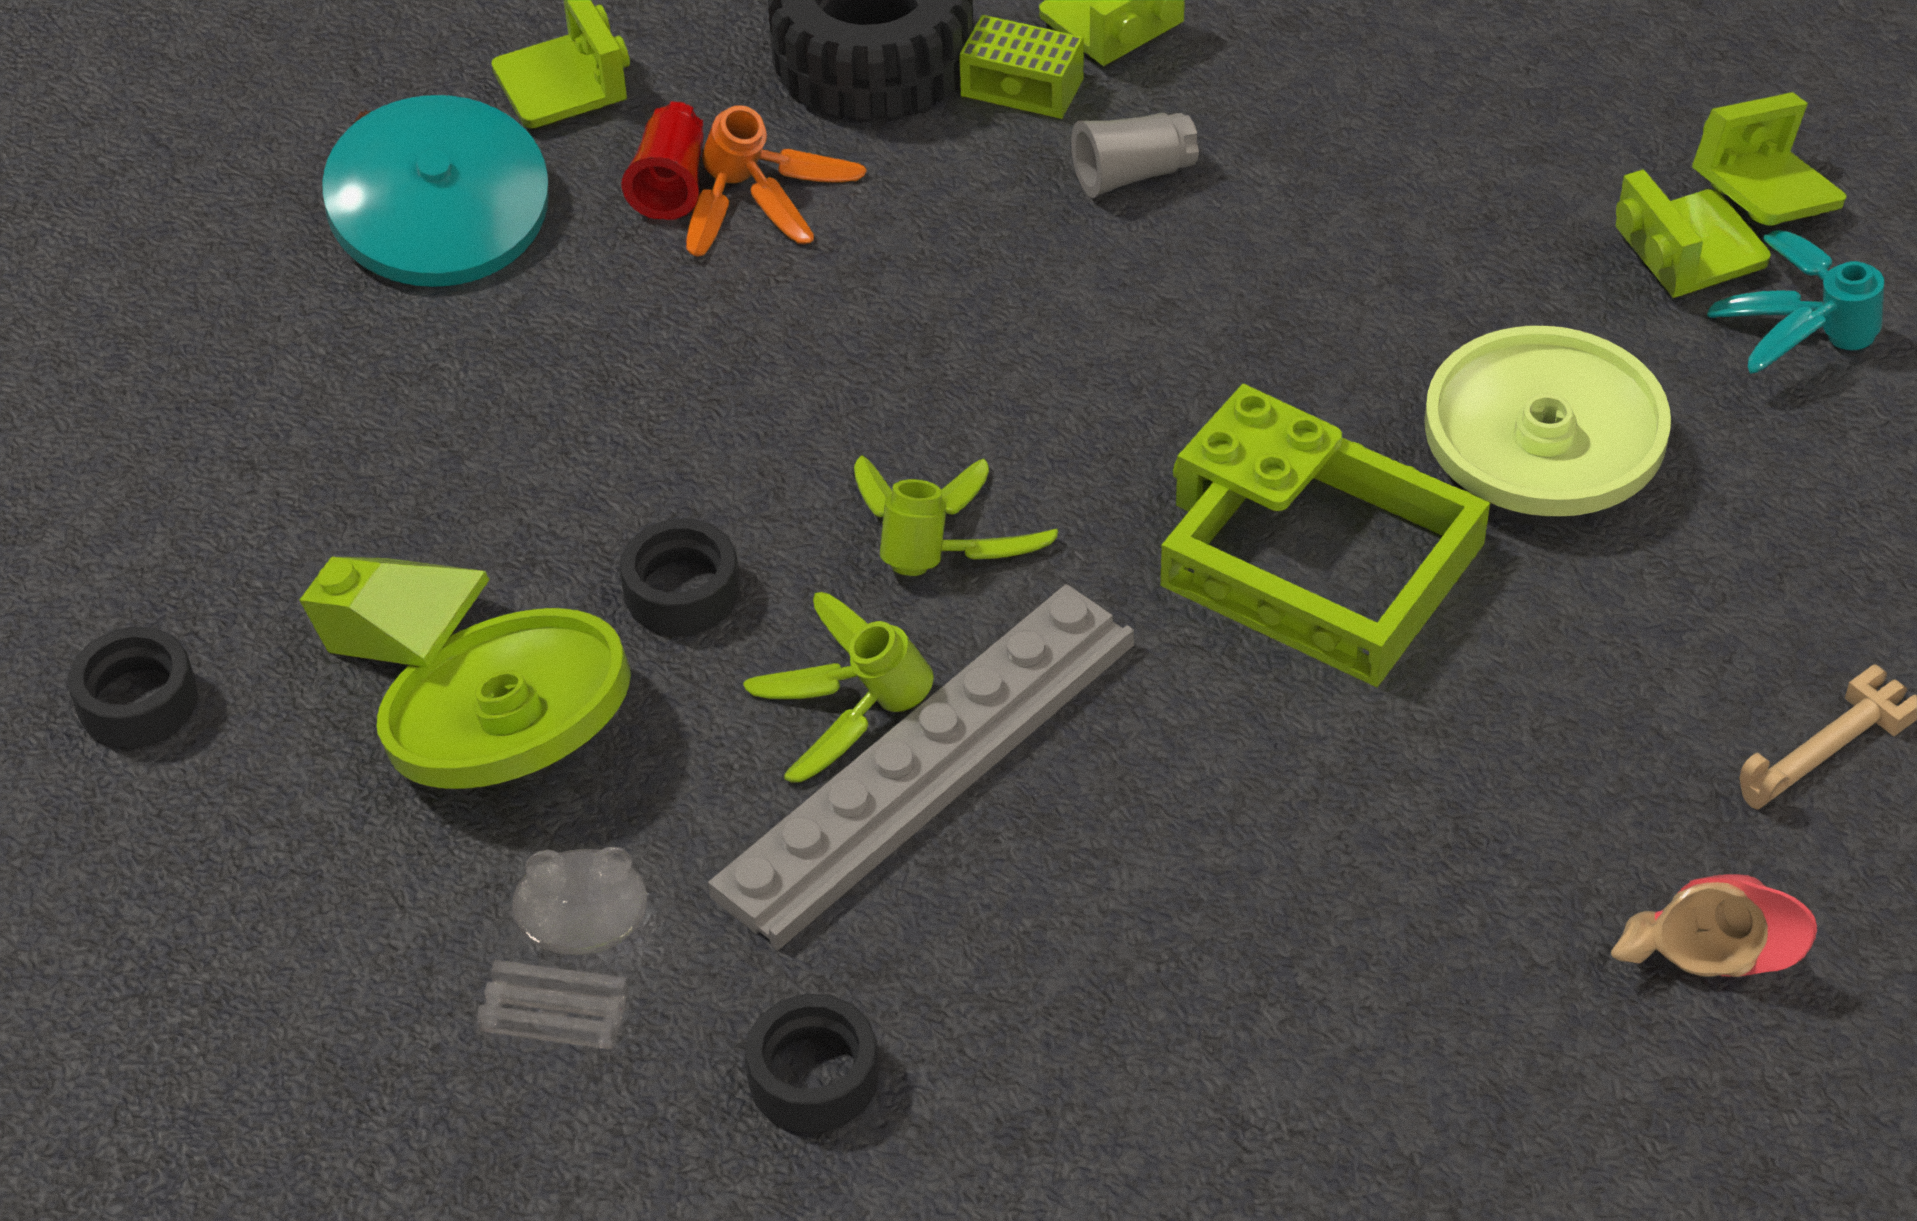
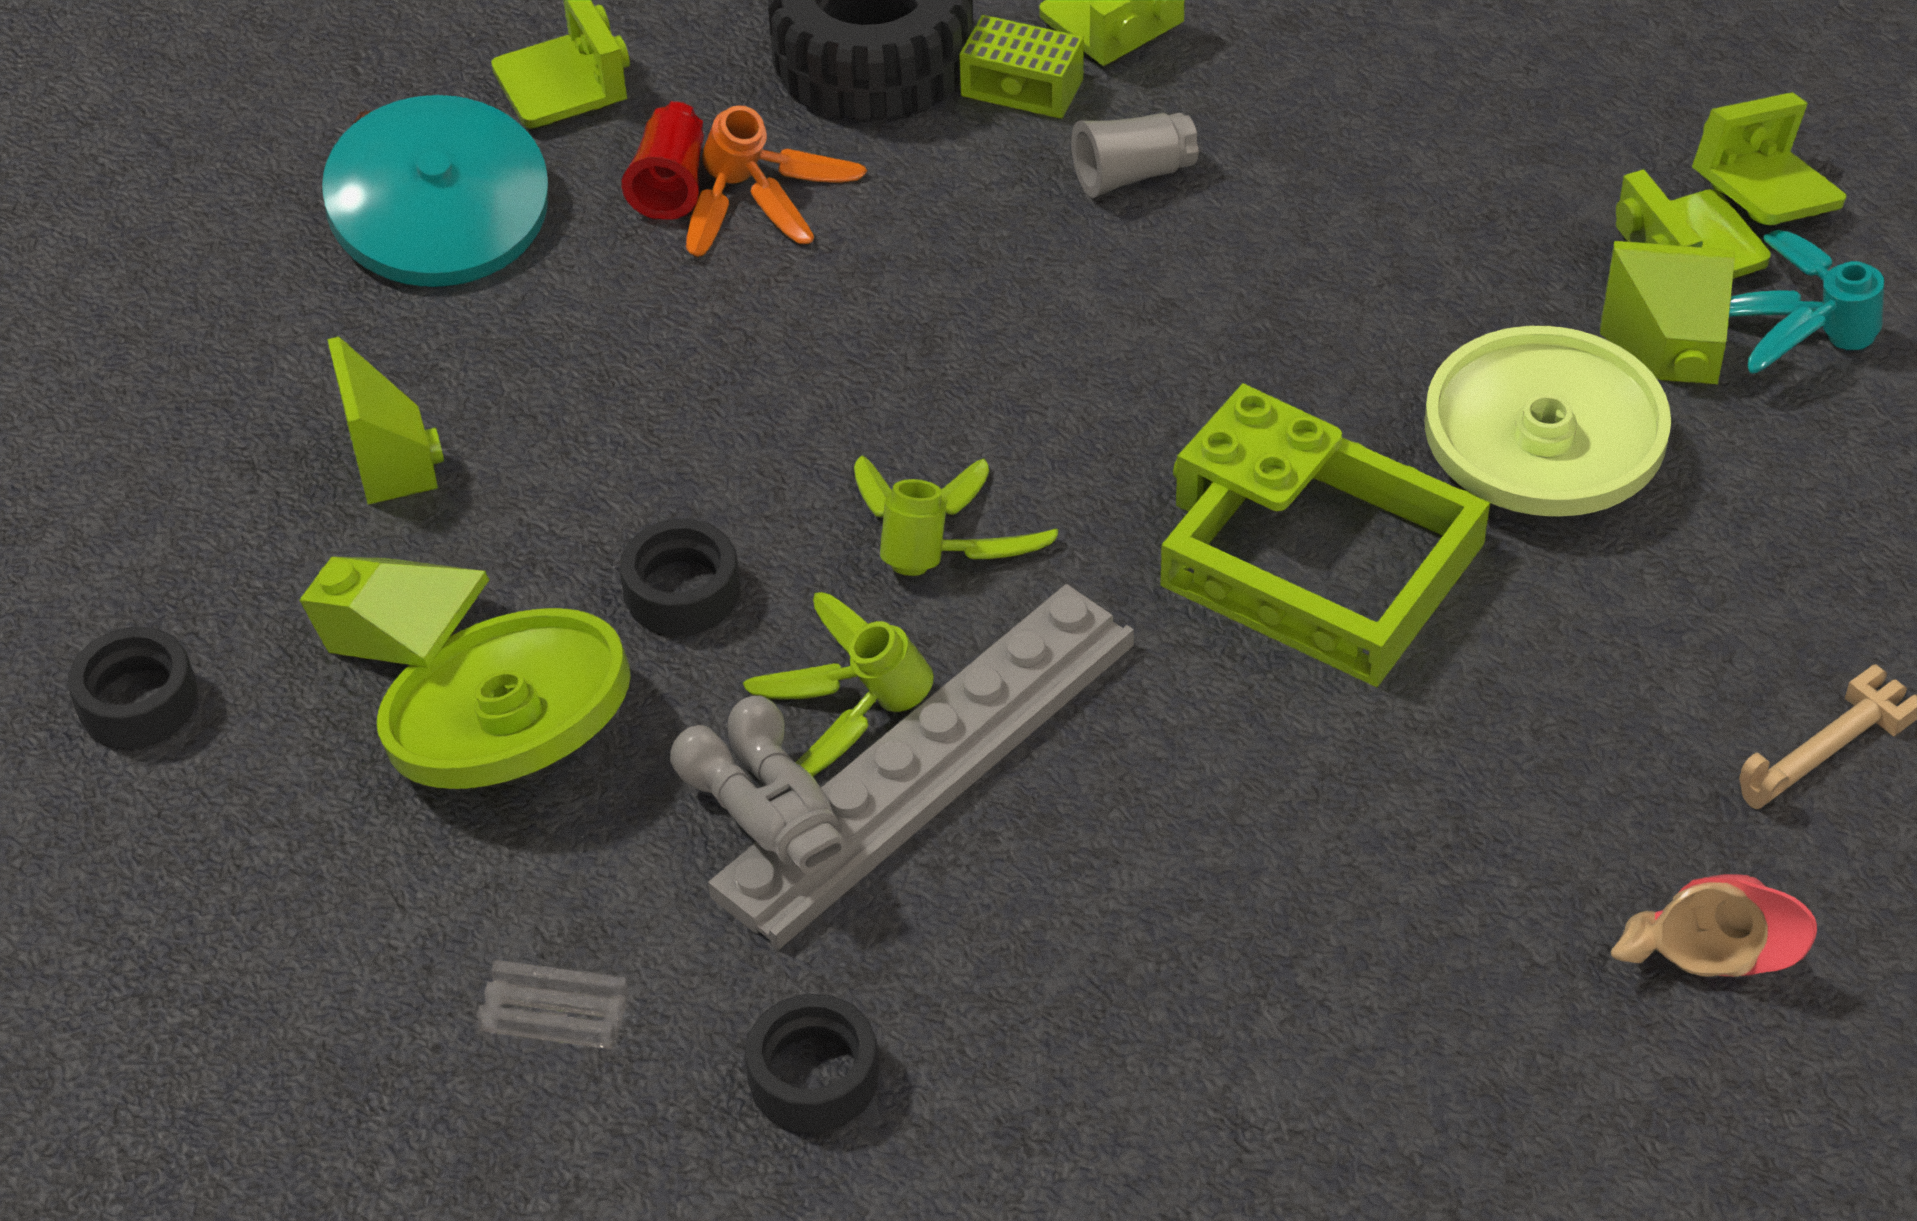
clear dish [513,847,647,955] -> none
none -> lime slope [327,337,444,505]
none -> light grey piece [670,696,847,873]
none -> lime slope [1600,241,1735,385]

